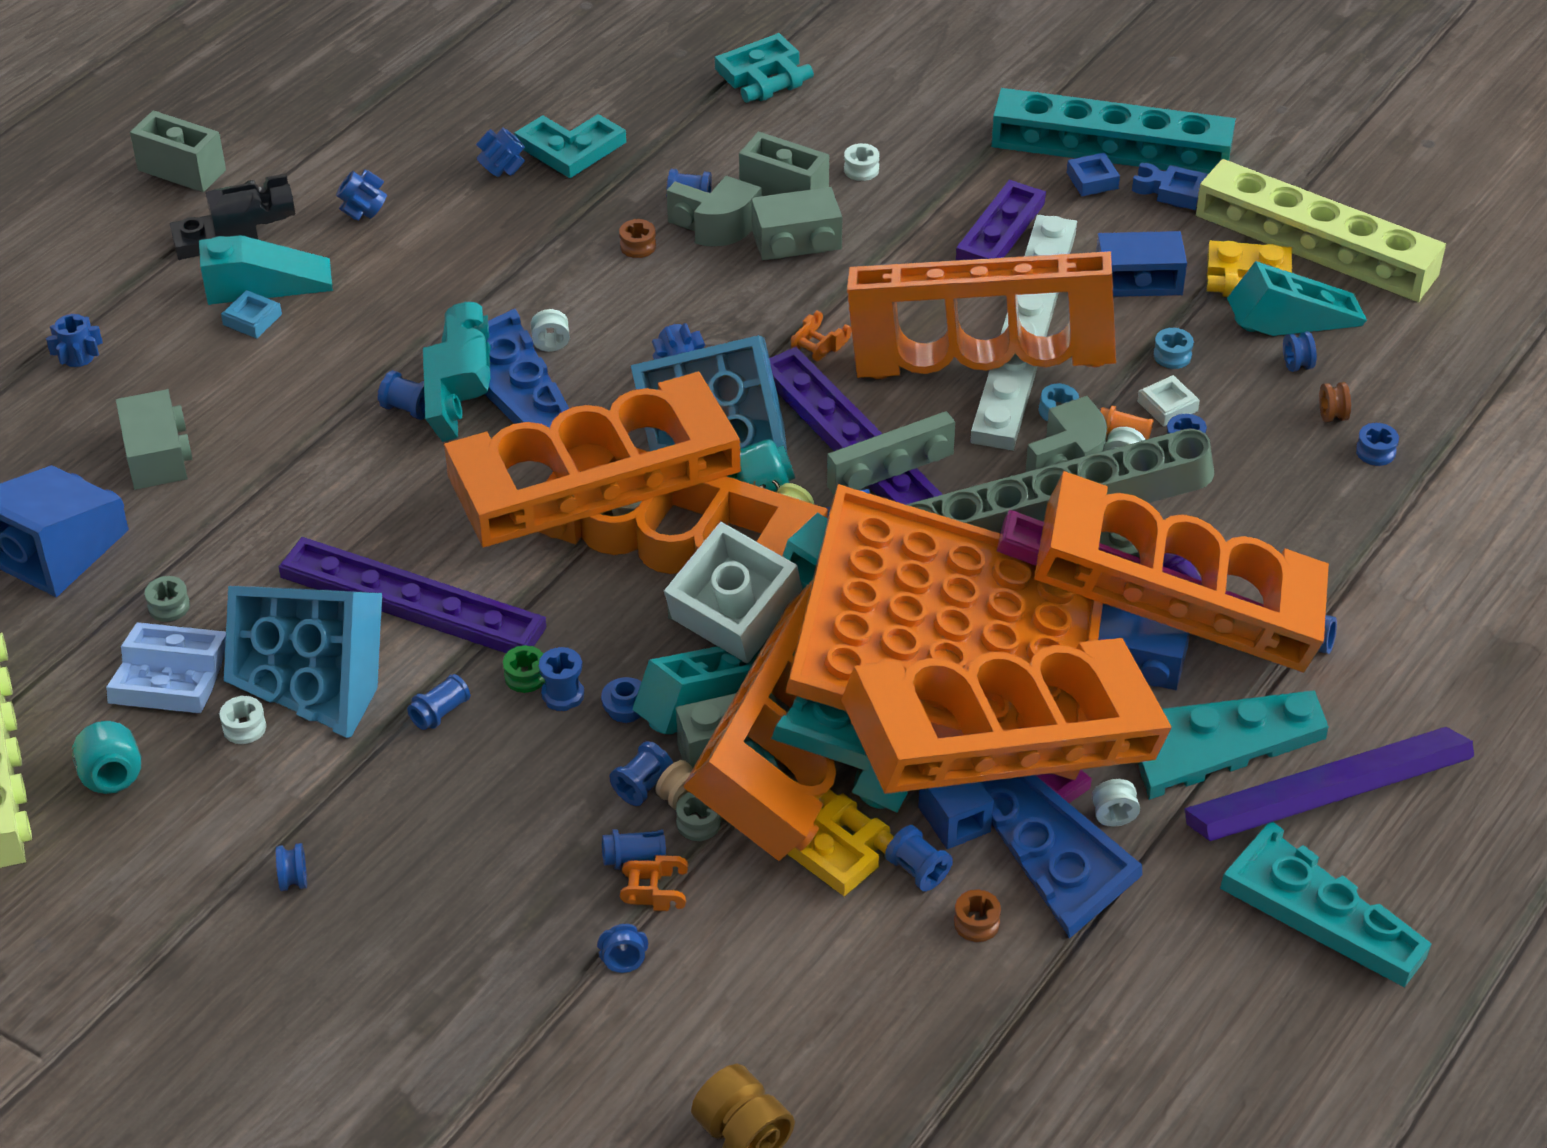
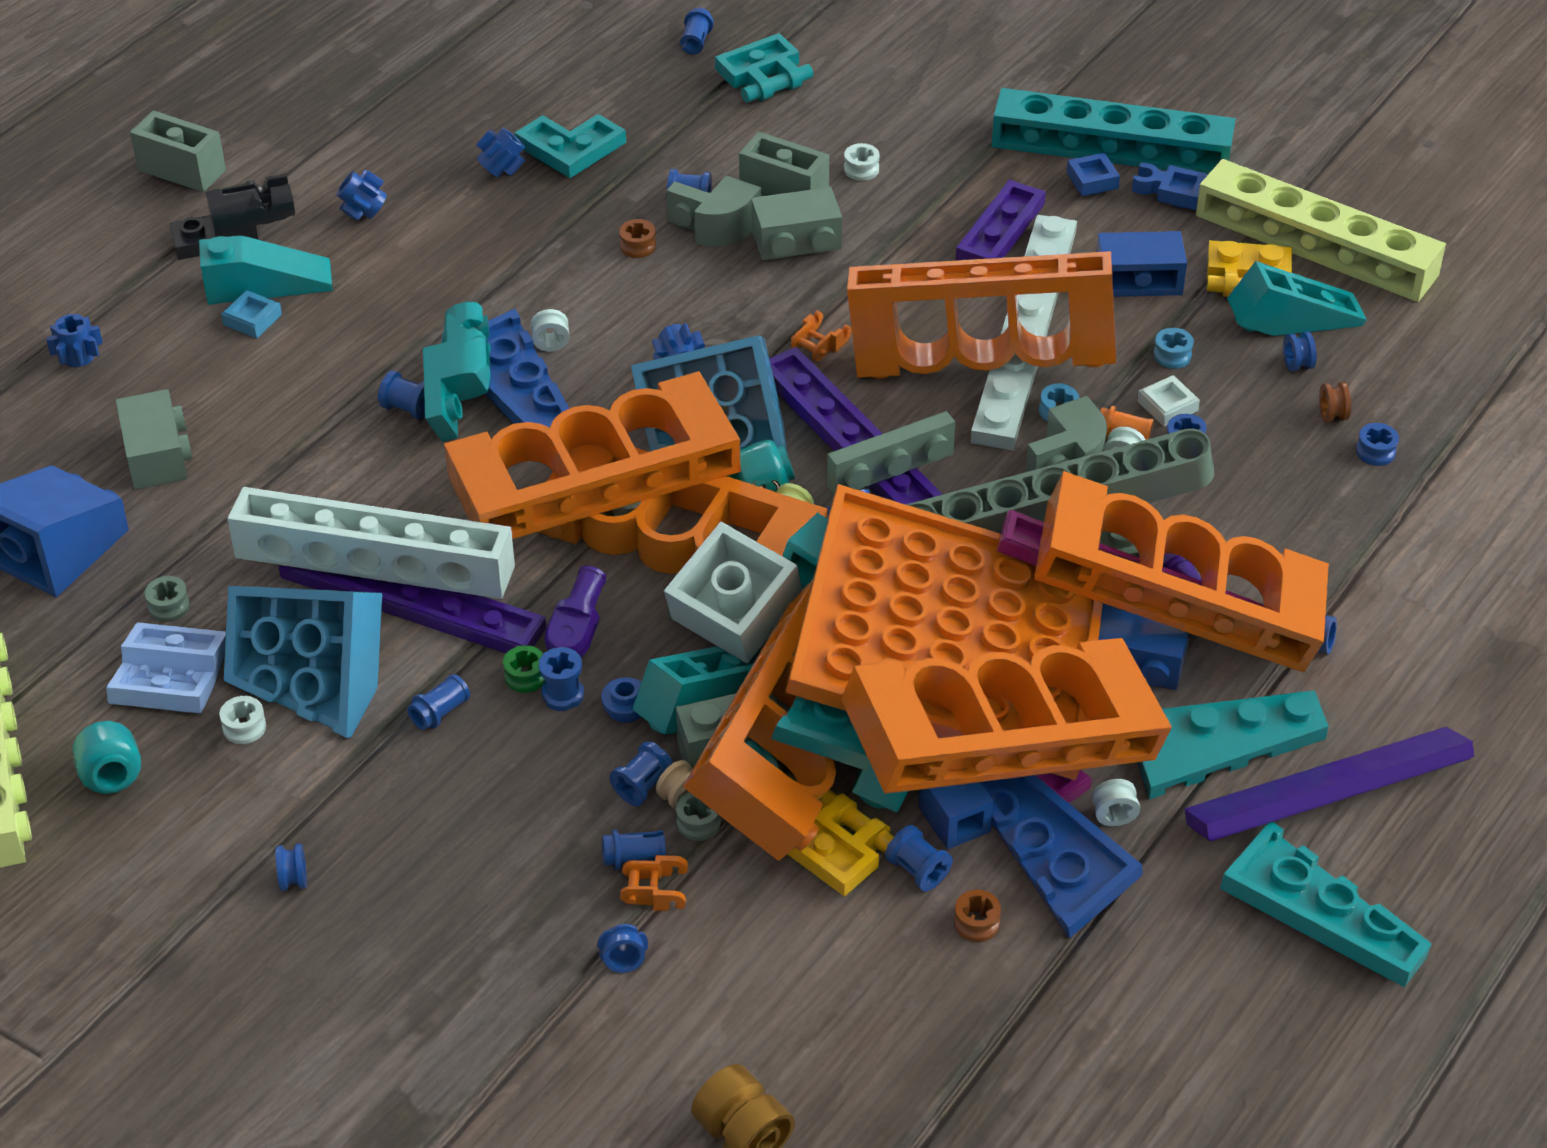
none -> light aqua brick [227,487,515,599]
none -> dark purple arm [545,566,607,658]
none -> blue pin [679,8,714,54]

